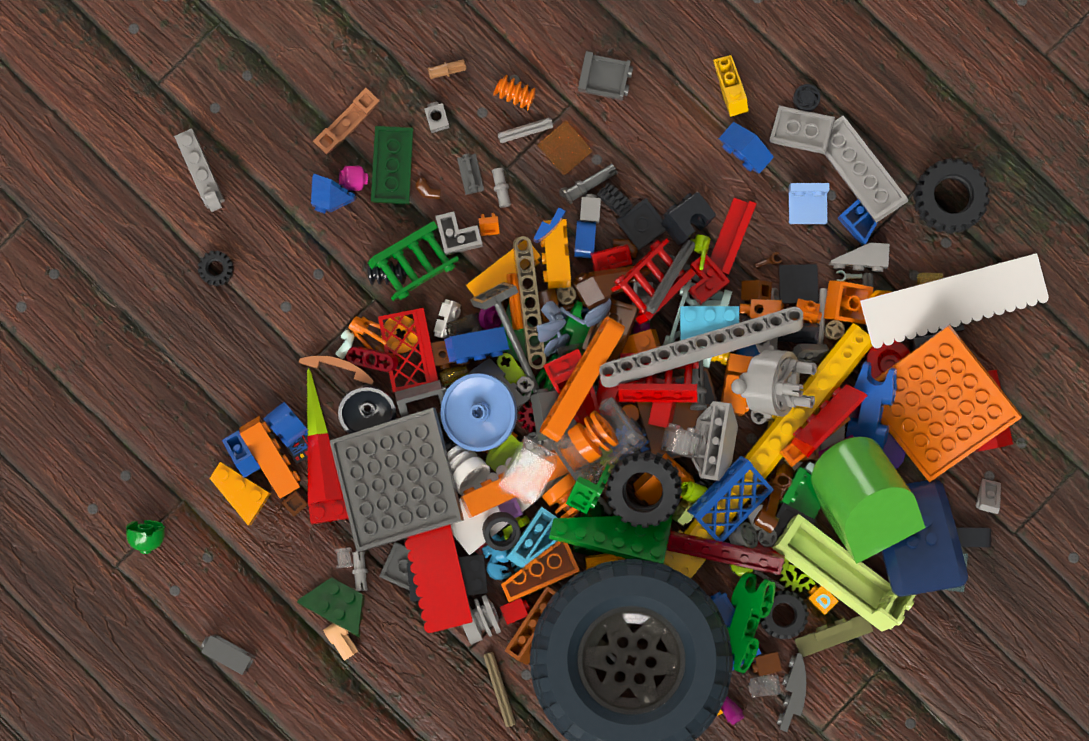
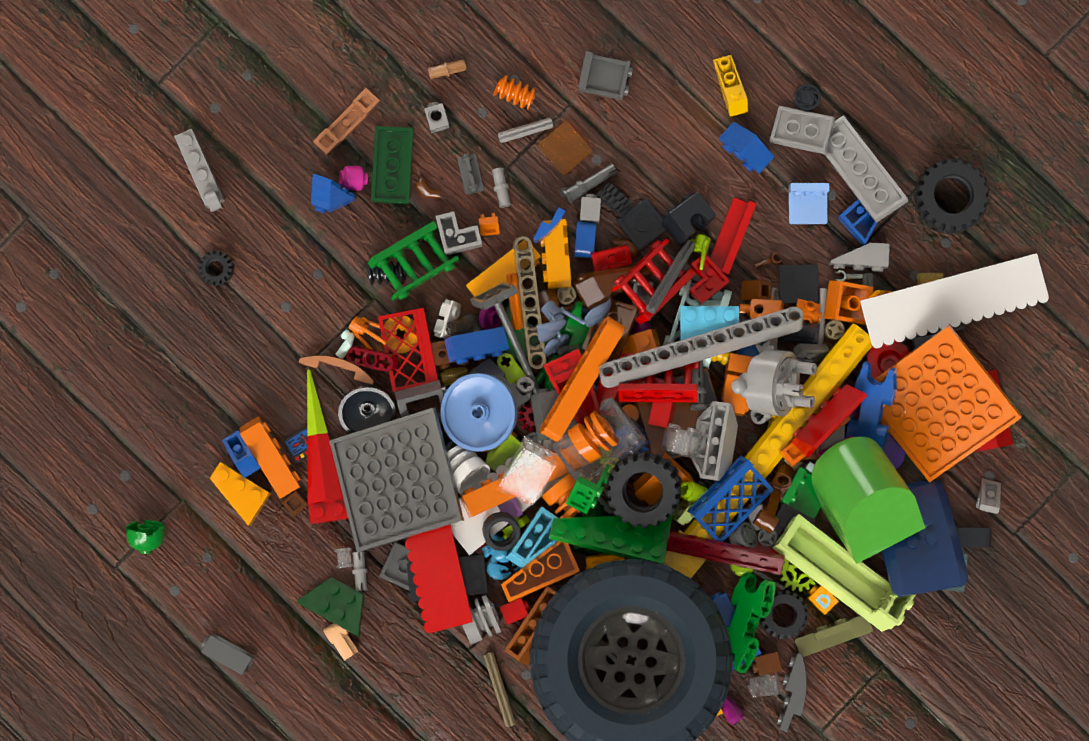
blue brick [264,402,308,448] -> none

